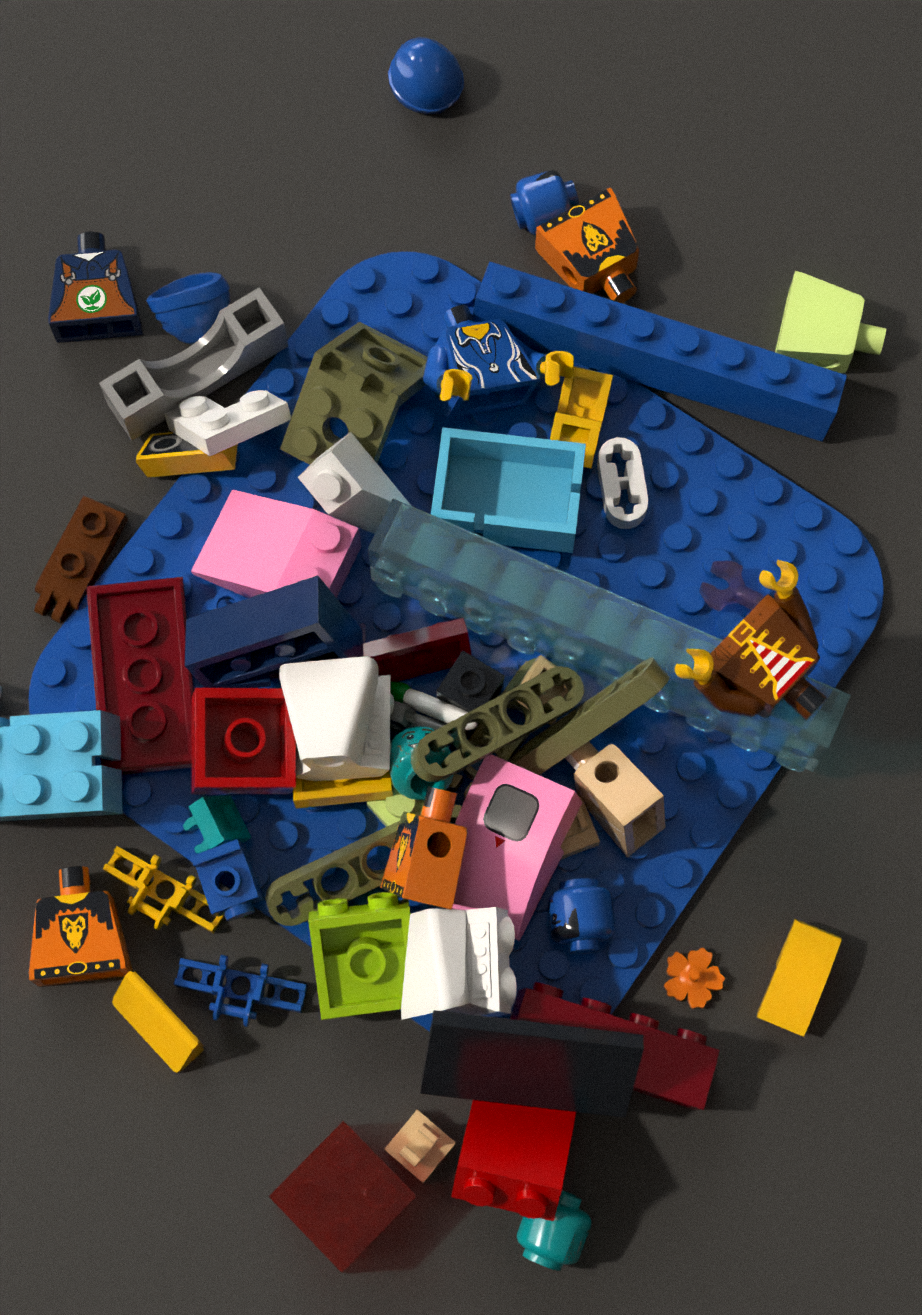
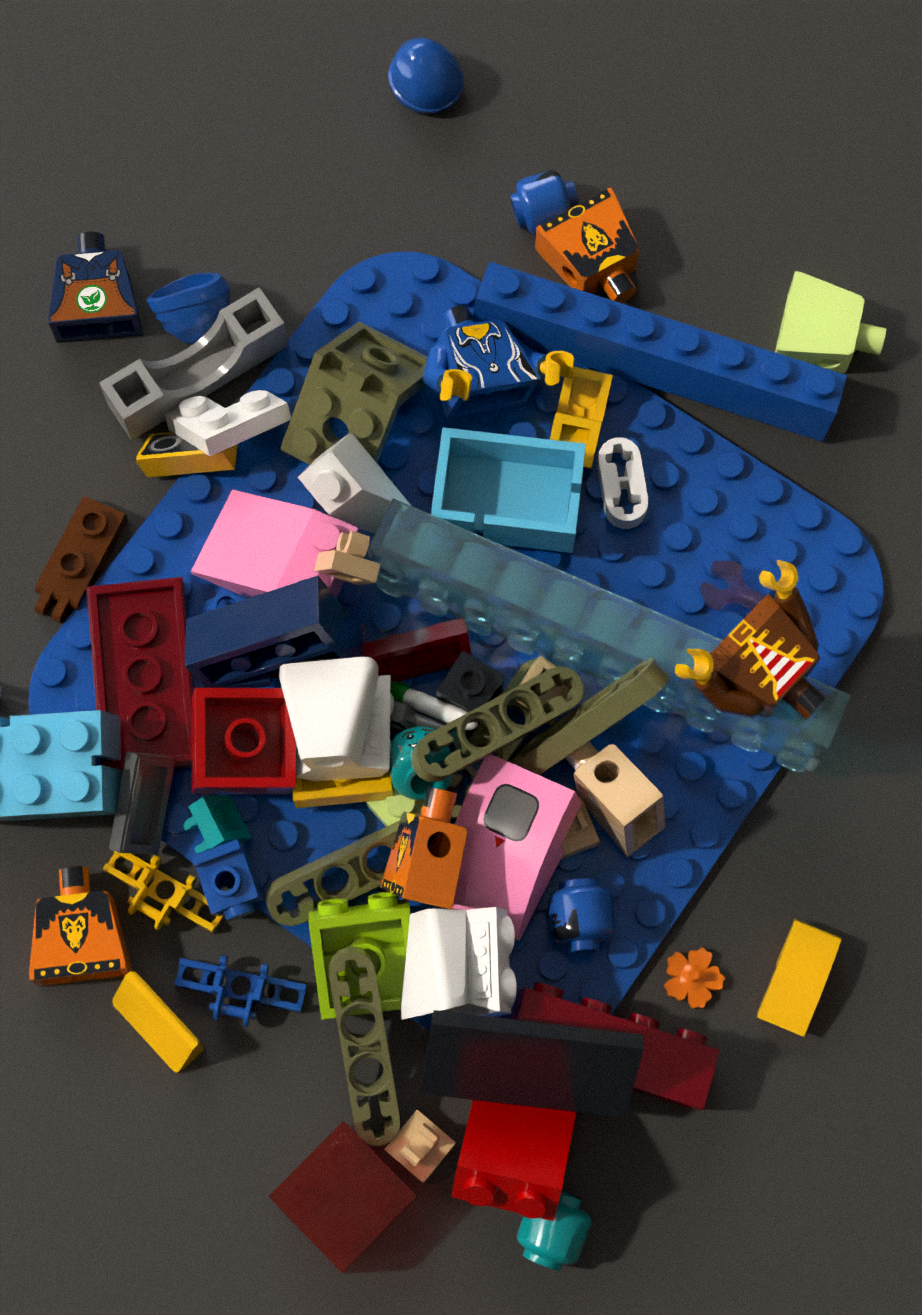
none -> dark grey tile [109,751,176,855]
none -> tan tile [314,531,380,585]
none -> olive beam [329,947,400,1146]

